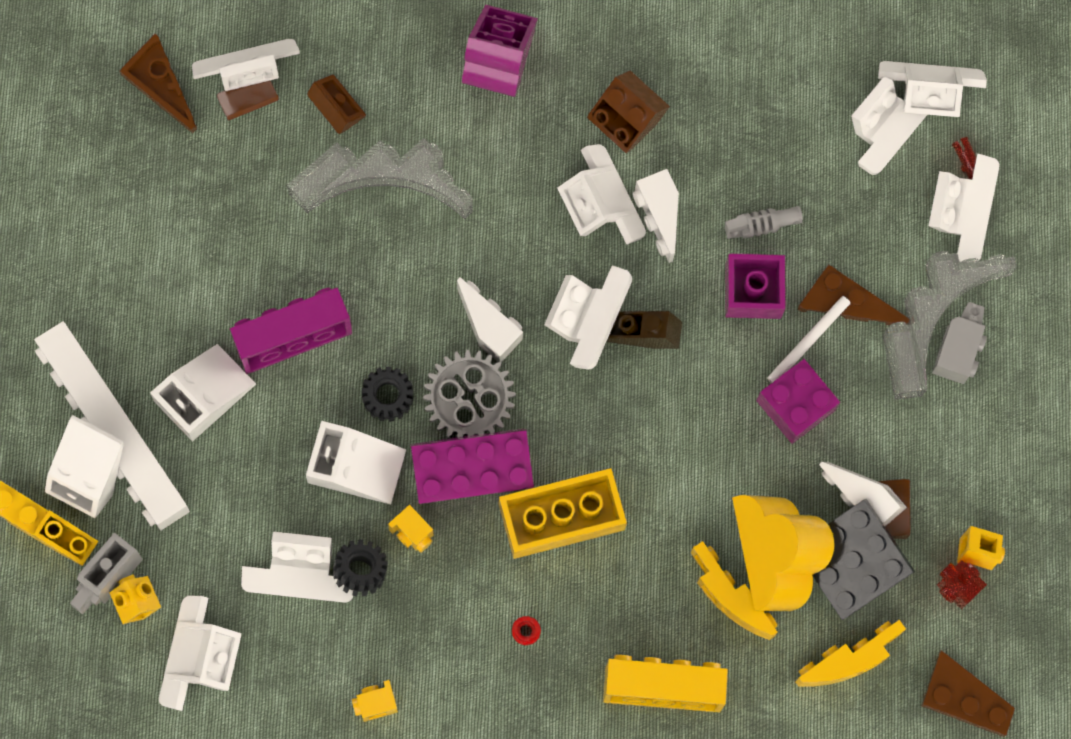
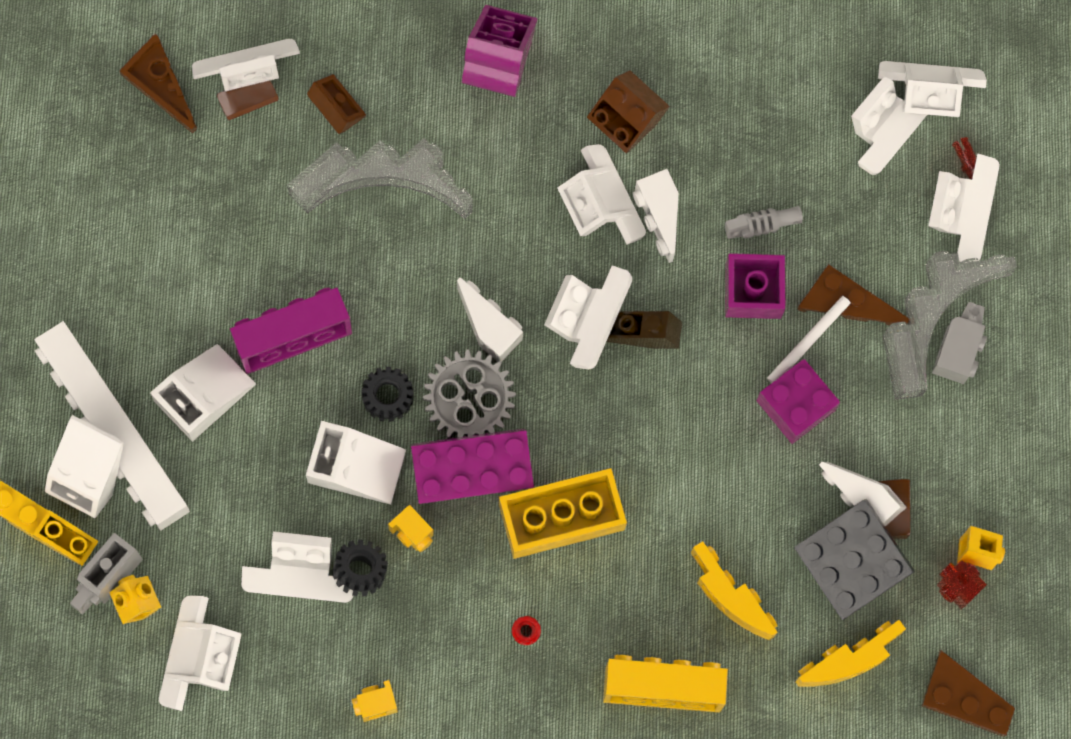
yellow brick [732,495,834,611] -> none

